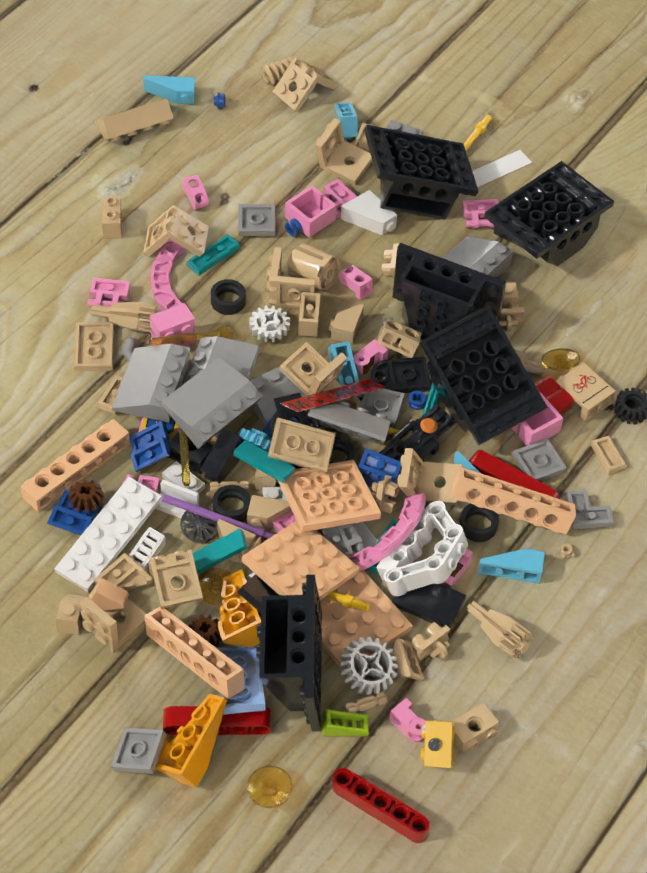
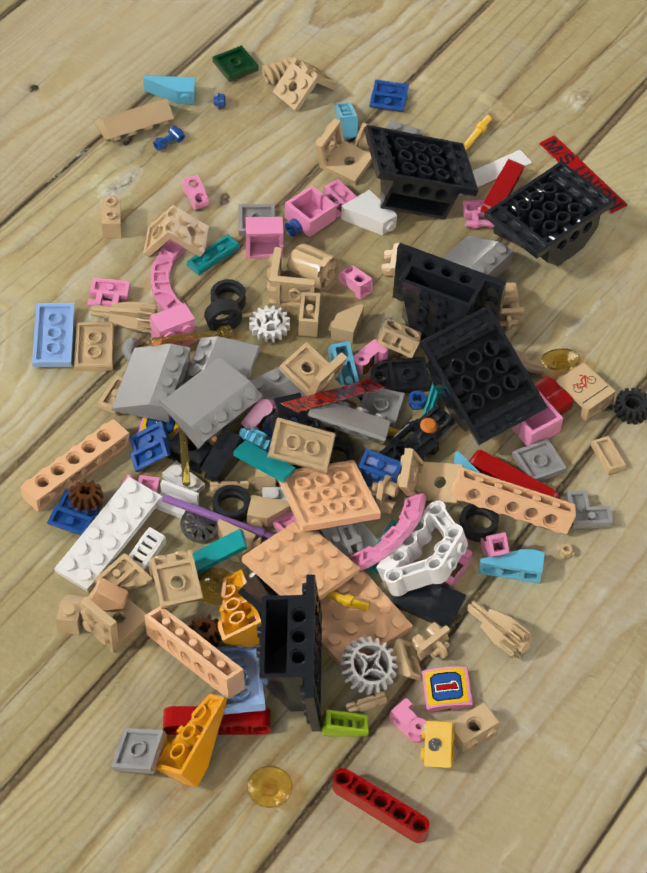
none -> light blue plate [32,303,75,367]
none -> blue bar [153,126,185,151]
none -> black tyre [204,298,242,333]
none -> dark green plate [212,45,259,82]
none -> bright pink leg [240,399,276,431]
none -> bright pink piece [246,217,283,259]
none -> blue slope [369,79,409,112]
none -> slope [422,666,473,713]
none -> red beam [480,159,525,213]
none -> bright pink leg [480,532,510,557]
none -> red sticker [539,135,628,213]

